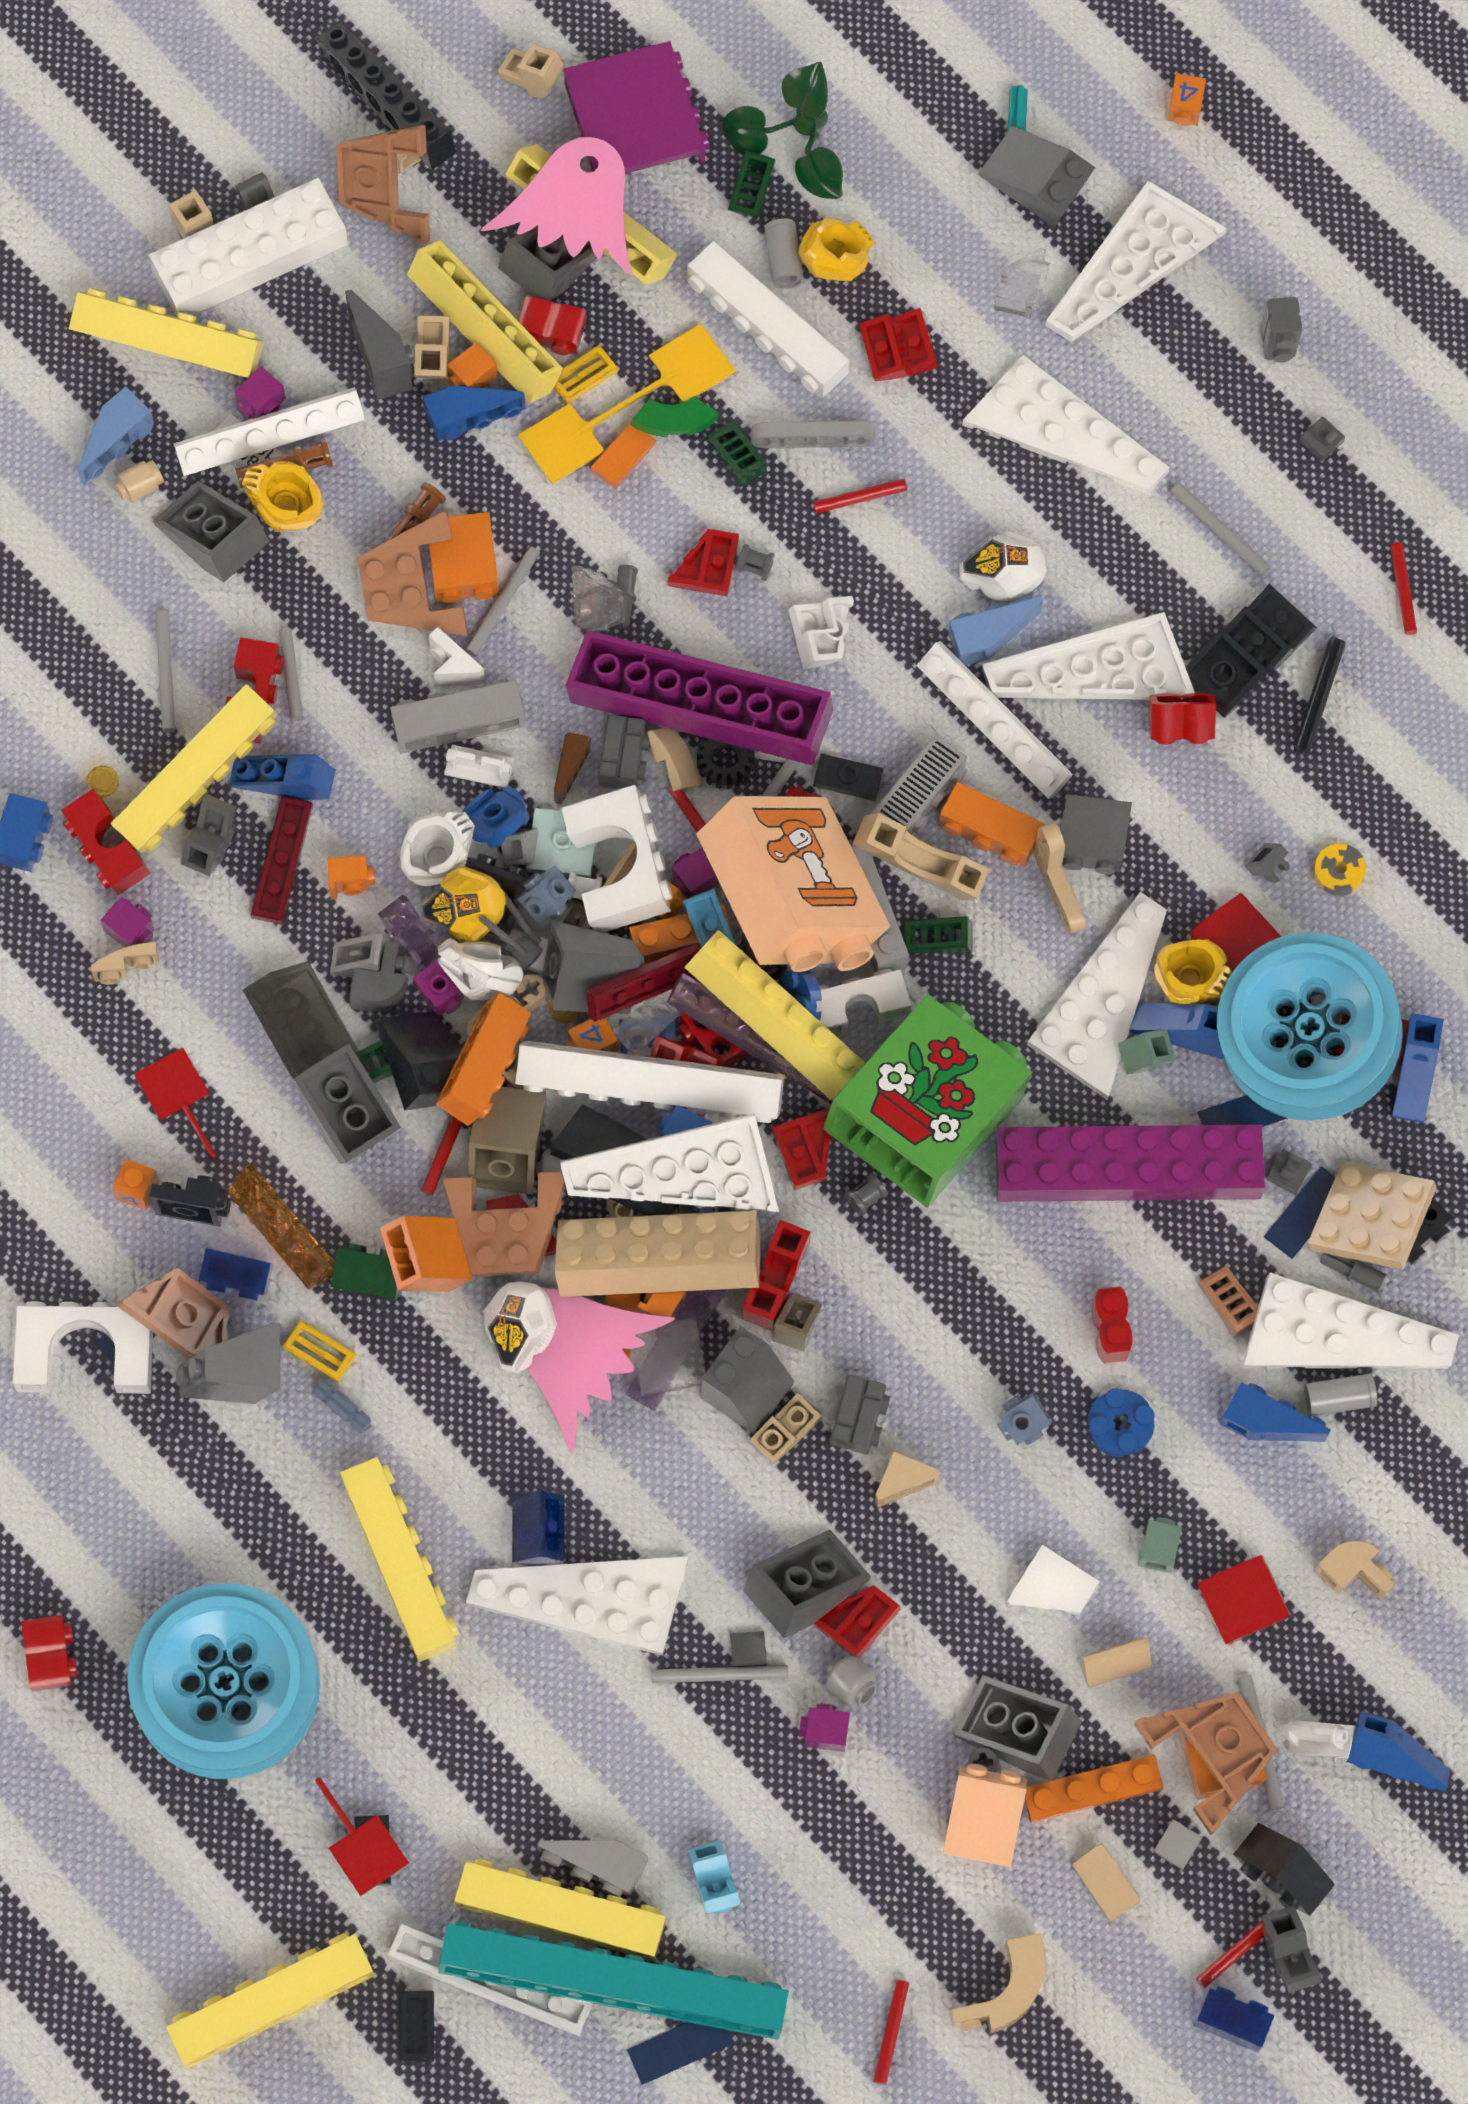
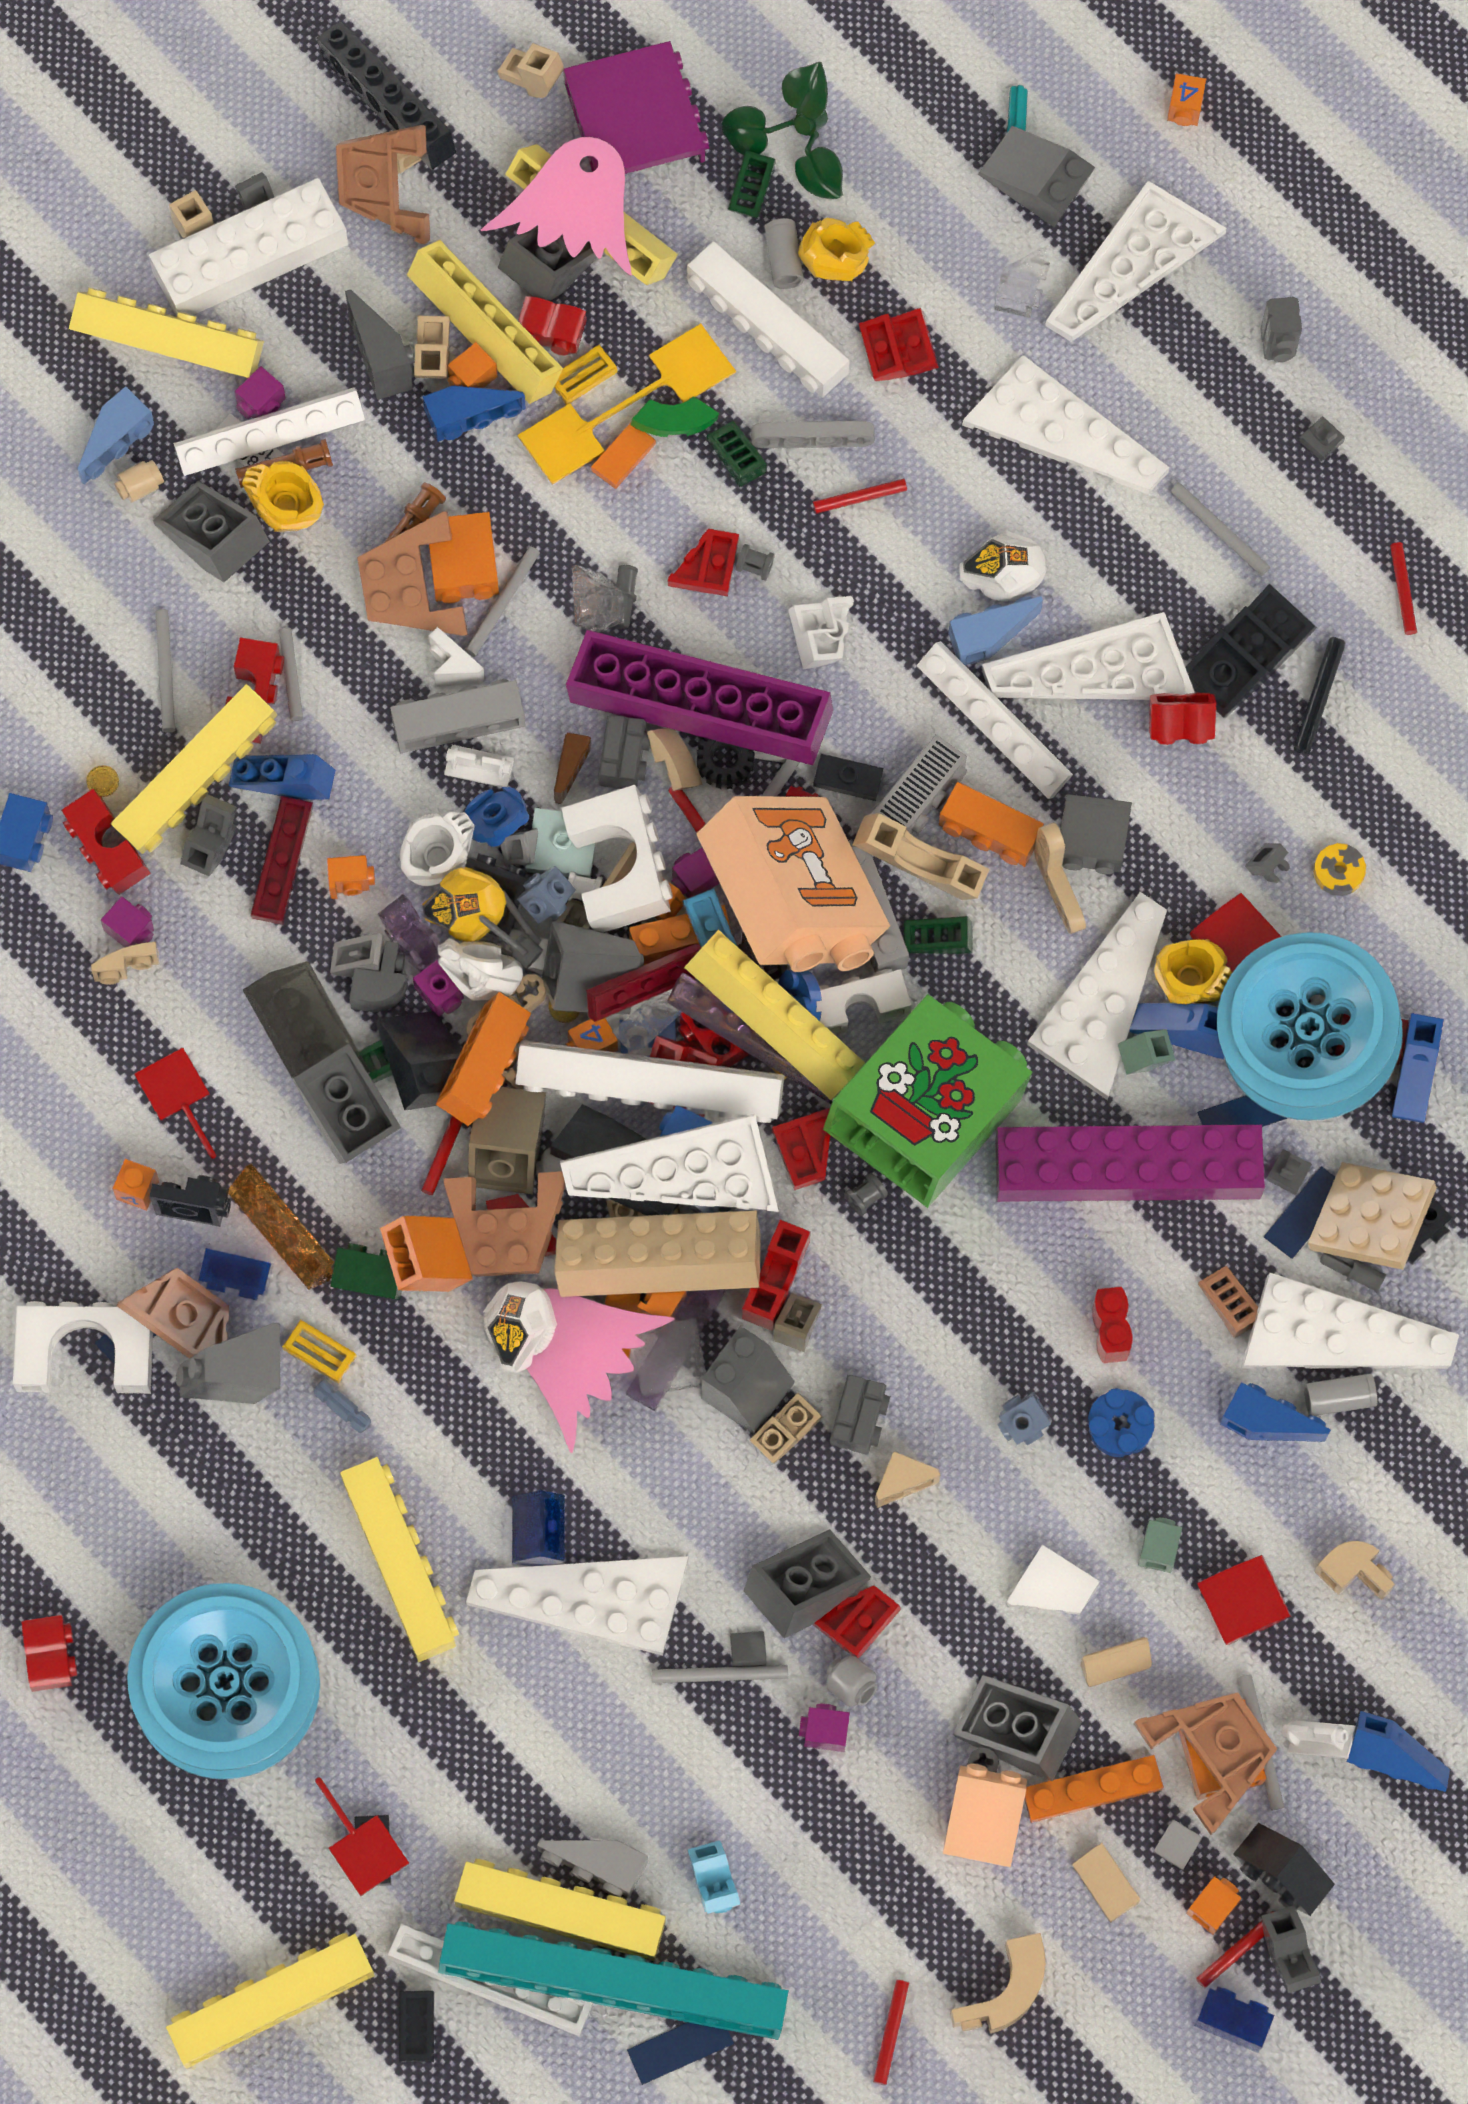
none -> orange brick [1186,1876,1241,1935]

